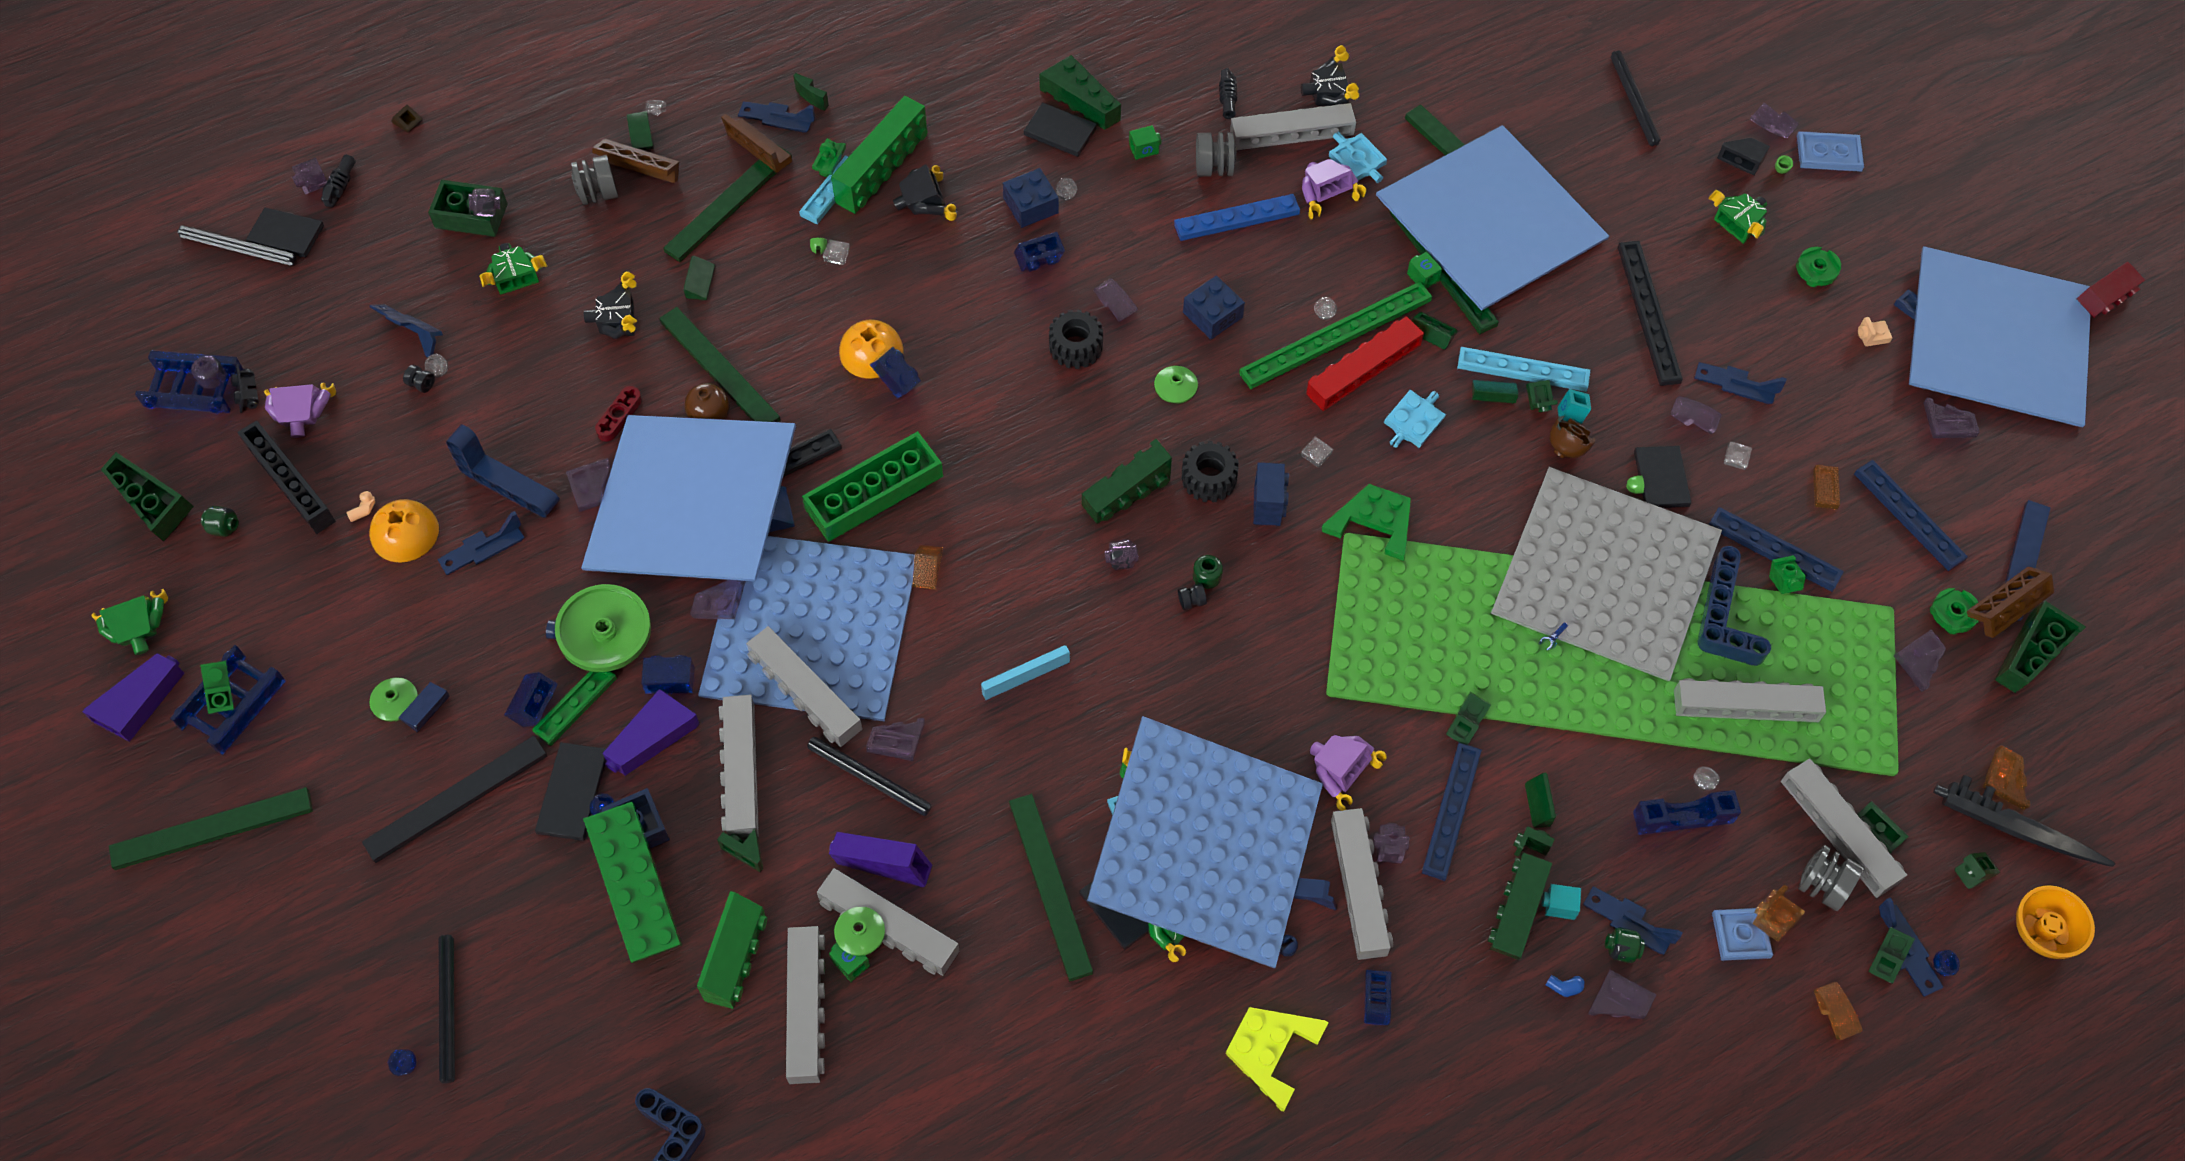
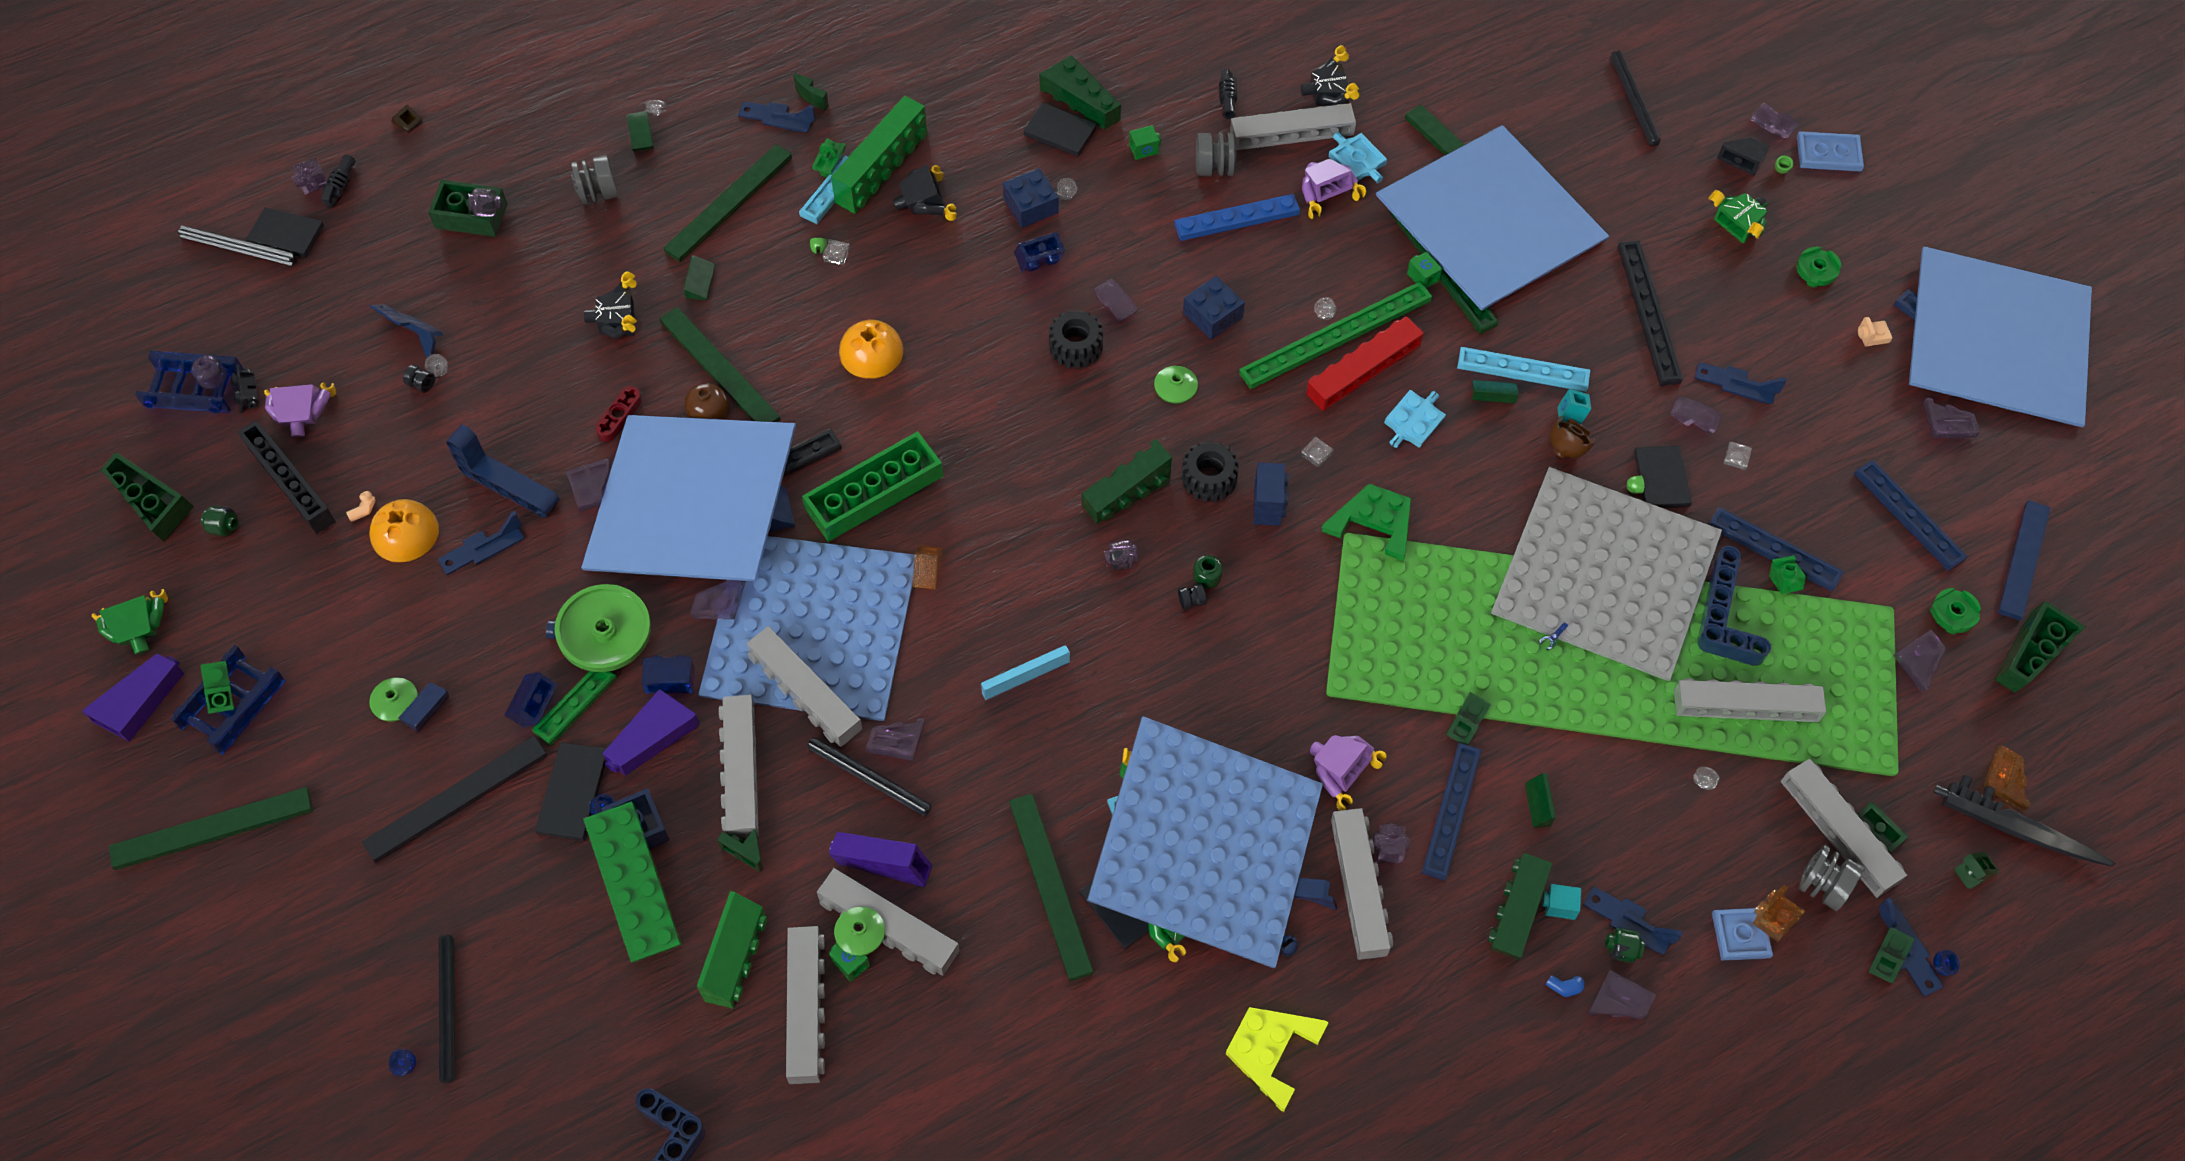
green torso [479,243,547,295] -> none
reddish brown fence [592,139,679,183] -> none
reddish brown fence [721,114,793,173] -> none
clear blue brick [869,347,921,398] -> none
clear blue slope [1364,970,1391,1025] -> none
dark green slope [1412,312,1458,349] -> none
dark green bracket [1513,826,1555,857] -> none
dark green bracket [1526,380,1558,413] -> none
clear blue arch [1633,790,1741,835] -> none
clear orange tile [1813,465,1840,509] -> none
clear orange slope [1814,982,1863,1040] -> none
reddish brown fence [1967,566,2054,638] -> none
light orange piece [2016,886,2095,959] -> none
dark red brick [2076,261,2145,318] -> none

